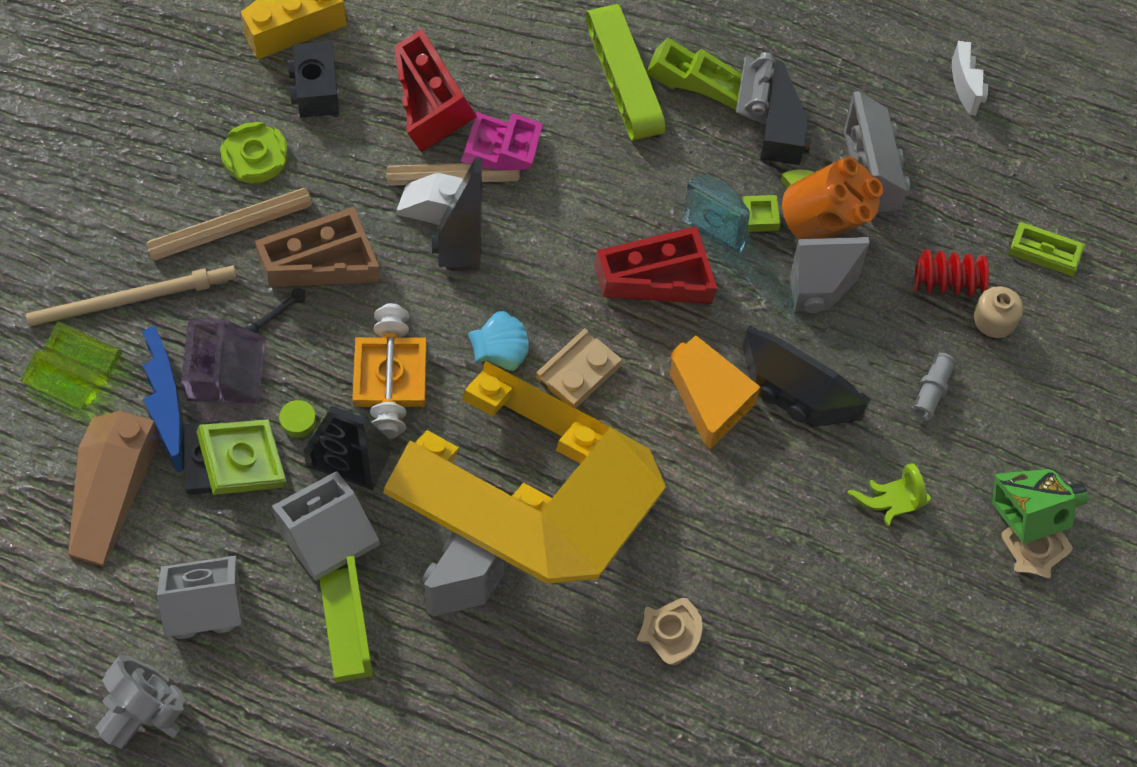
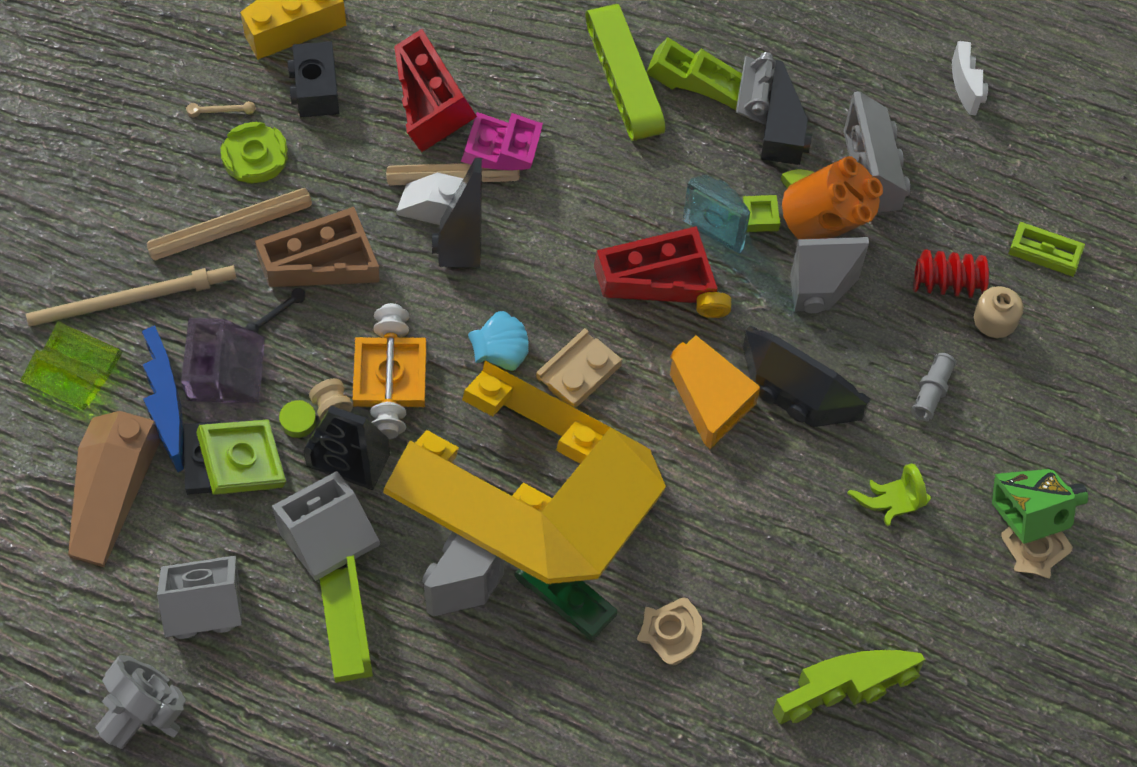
none -> tan hinge [186,101,256,118]
none -> tan wheel [309,378,353,421]
none -> dark green plate [514,569,618,641]
none -> yellow tile [696,292,731,318]
none -> lime slope [773,650,925,725]

